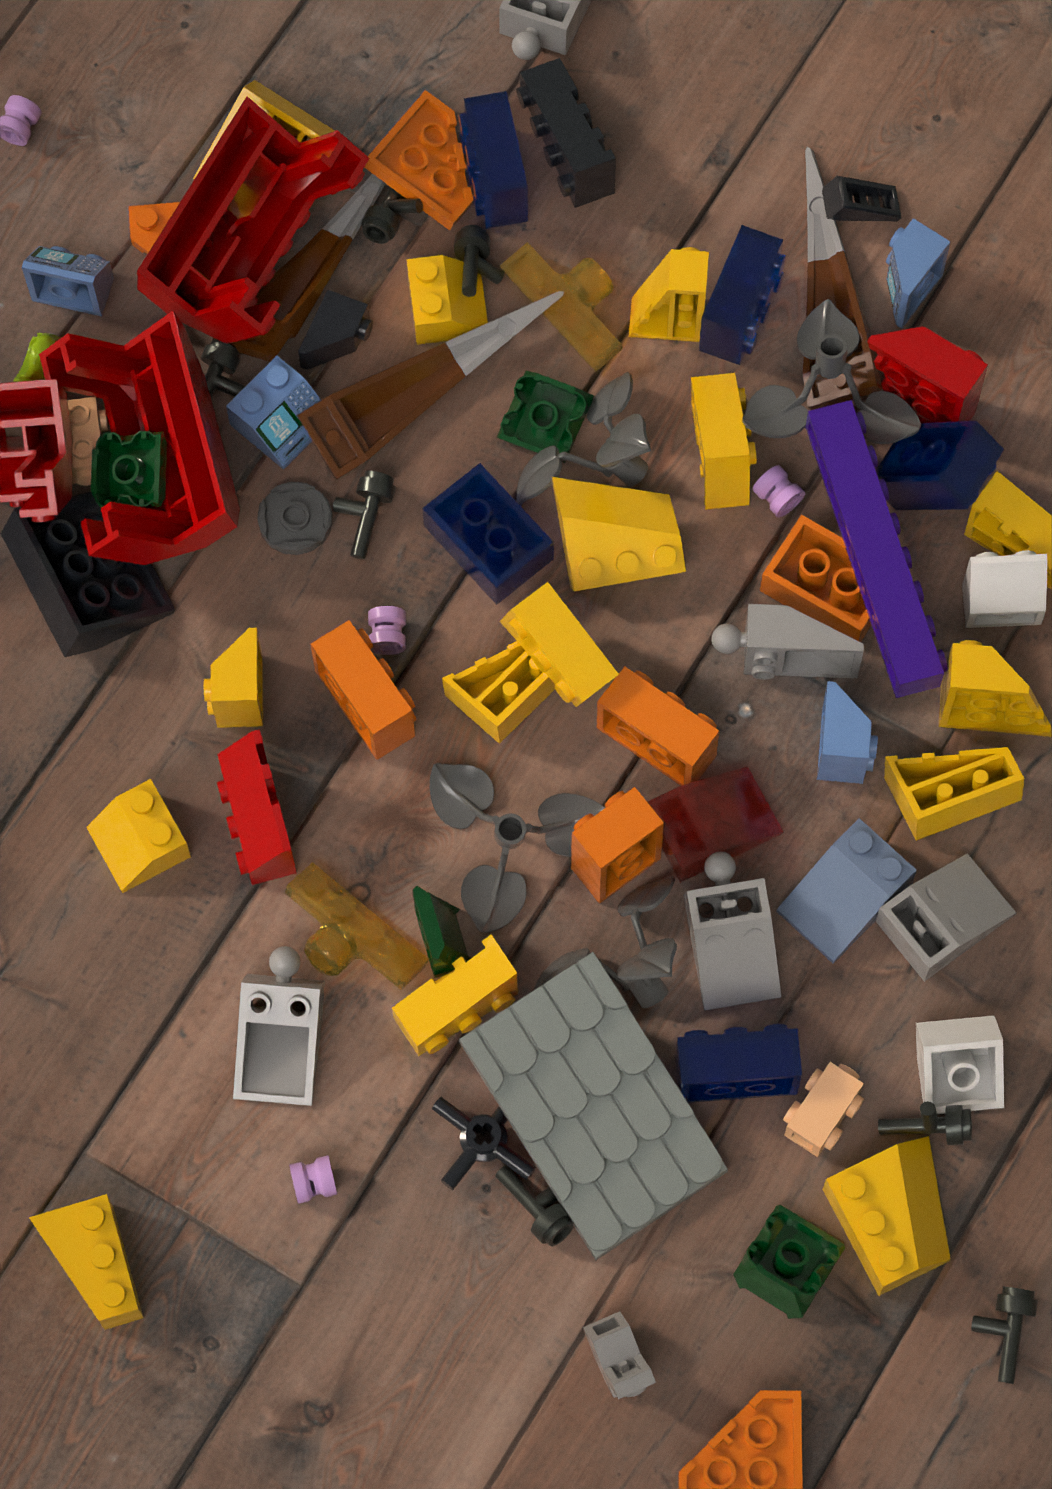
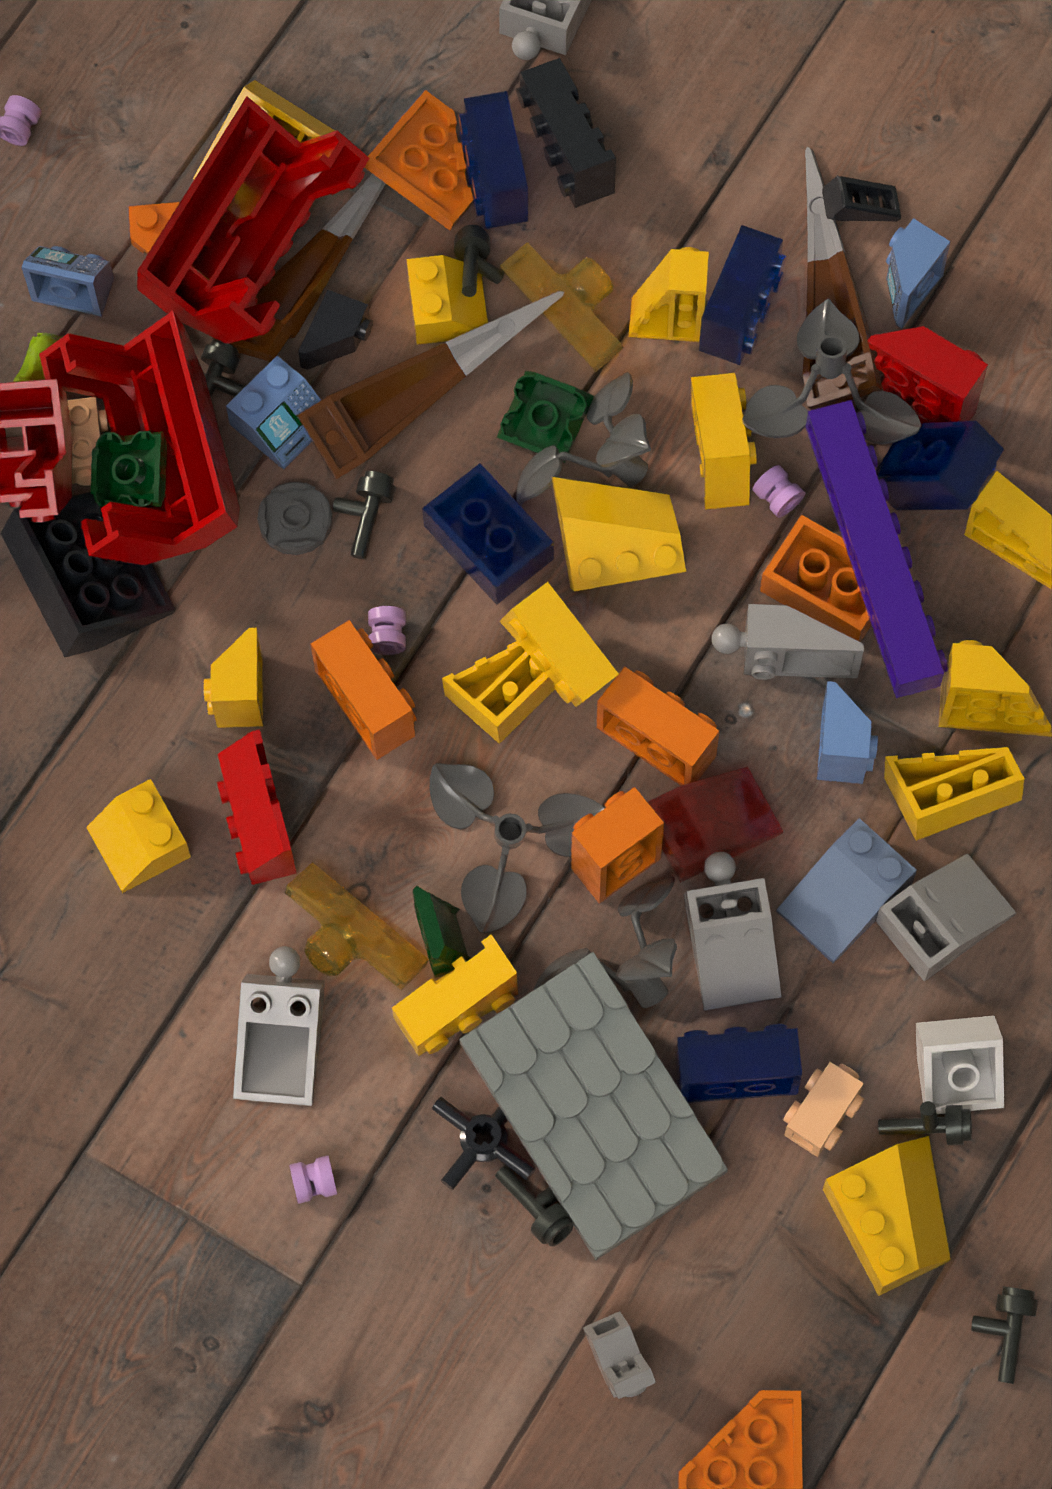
yellow wedge [29,1194,144,1330] -> none
pearl dark grey piece [361,187,423,244] -> none
dark green slope [733,1205,845,1319] -> none
white slope [962,550,1048,628] -> none

